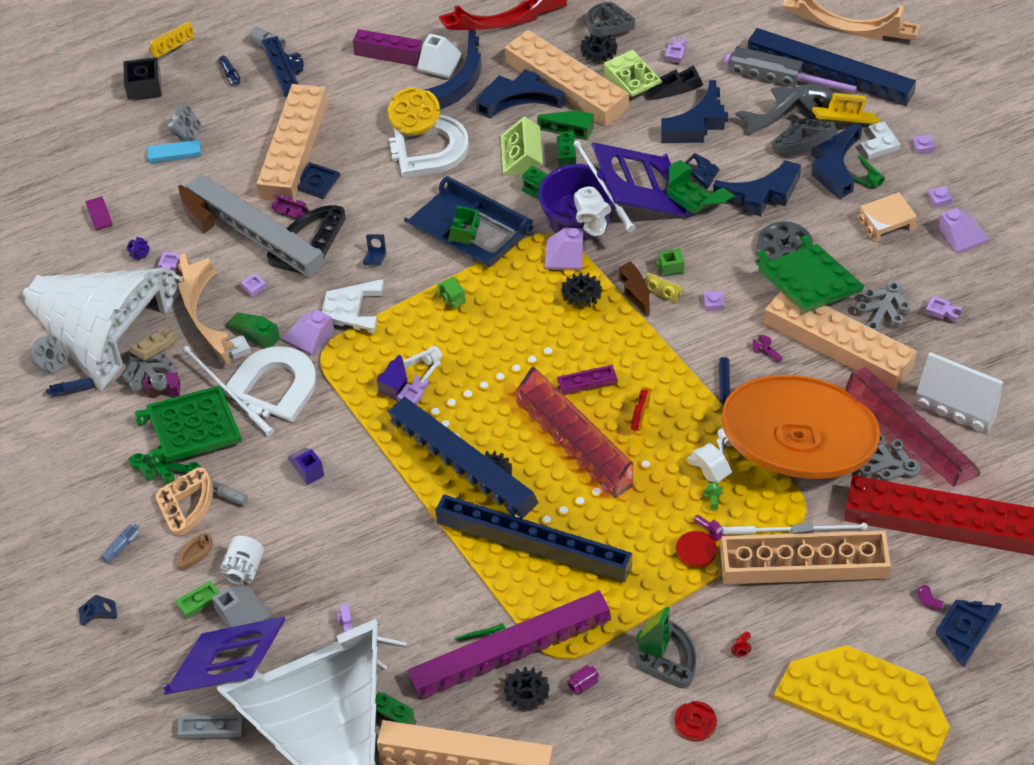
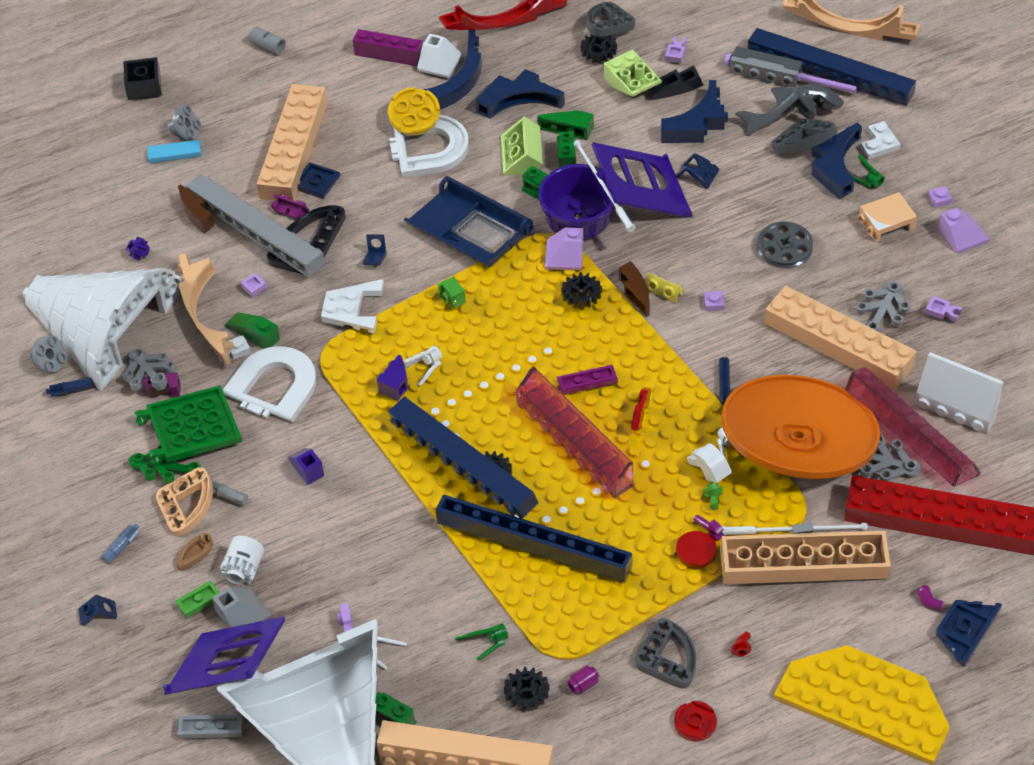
magenta slope [85,196,113,231] -> none
tan hinge [130,327,178,360] -> none
yellow bracket [149,22,195,58] -> none
lavender plate [158,252,181,272] -> none
white piece [183,346,274,436] -> none
dark blue piece [218,55,241,85] -> none
dark blue plate [261,36,304,98] -> none
lavender slope [282,309,334,356] -> none
lavender plate [397,375,429,405] -> none
magenta brick [407,590,611,700] -> none
green window [448,205,481,244] -> none
light nougat brick [504,30,629,127] -> none
white head [574,186,611,237] -> none
green slope [636,607,670,658] -> none
bright green brick [656,248,684,275] -> none
green piece [666,160,735,214] -> none
dark blue arch [713,160,801,217] -> none
magenta bar [752,335,782,363] -> none
green plate [754,235,864,313] -> none
yellow bracket [812,93,880,125] -> none
lavender plate [913,134,935,154] -> none

